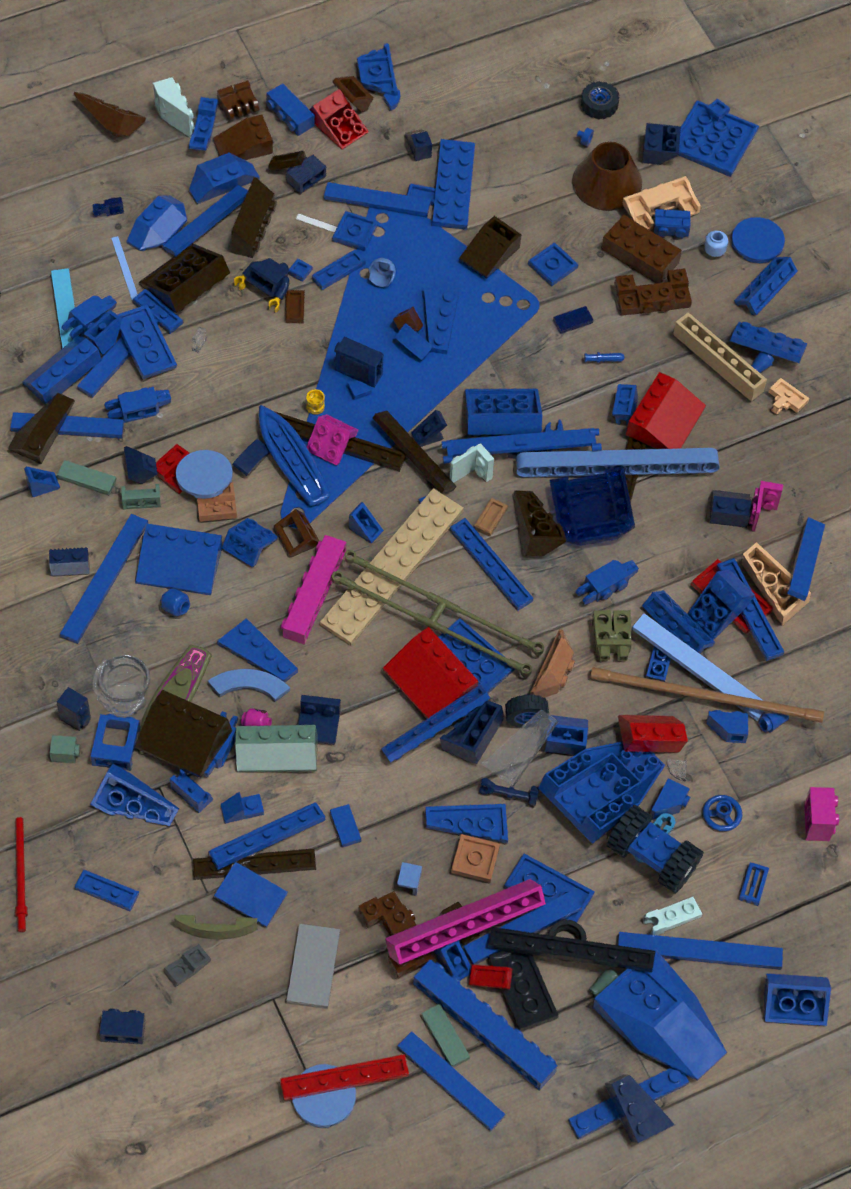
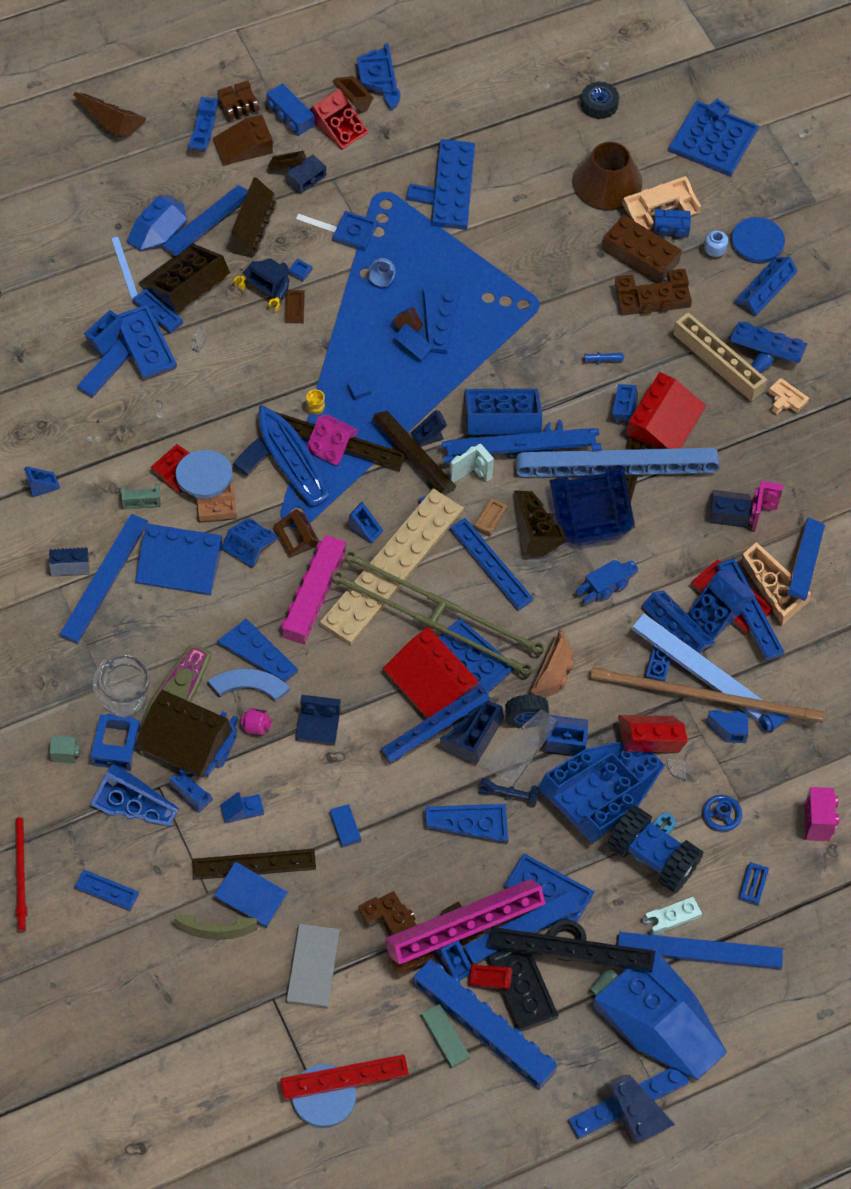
dark brown wedge [8,393,75,464] -> none
blue tile [10,412,124,438] -> none
blue slope [22,336,102,405] -> none
medium azure tile [51,268,79,348] -> none
sand green tile [57,460,117,495] -> none
dark blue brick [57,687,91,731] -> none
blue hinge [62,295,117,338] -> none
clear blue plate [92,197,124,216] -> none
dark blue brick [100,1009,146,1044] -> none
blue hinge [104,387,171,423] -> none
dark blue slope [124,446,157,484] -> none
light aqua slope [153,77,194,138] -> none
blue head [161,588,190,617] -> none
dark grey slope [163,944,211,987] -> none
blue wedge [189,153,260,204] -> none
blue tile [208,802,326,870] -> none
sand green slope [235,725,318,772] -> none
blue tile [312,250,366,290] -> none
blue tile [324,182,431,217] -> none
dark blue window [334,336,384,388] -> none
medium blue panel [397,862,422,896] -> none
blue tile [397,1031,505,1131] -> none
dark blue slope [405,129,432,161] -> none
nougat plate [451,834,500,883] -> none
dark brown slope [459,216,522,278] -> none
blue tile [528,242,578,286] -> none
clear blue tile [553,306,594,334] -> none
blue tile [577,128,594,146] -> none
olive hips [592,610,632,661] -> none
dark blue slope [642,123,681,165] -> none
blue slope [650,778,691,820] -> none
blue slope [764,973,831,1026] -> none

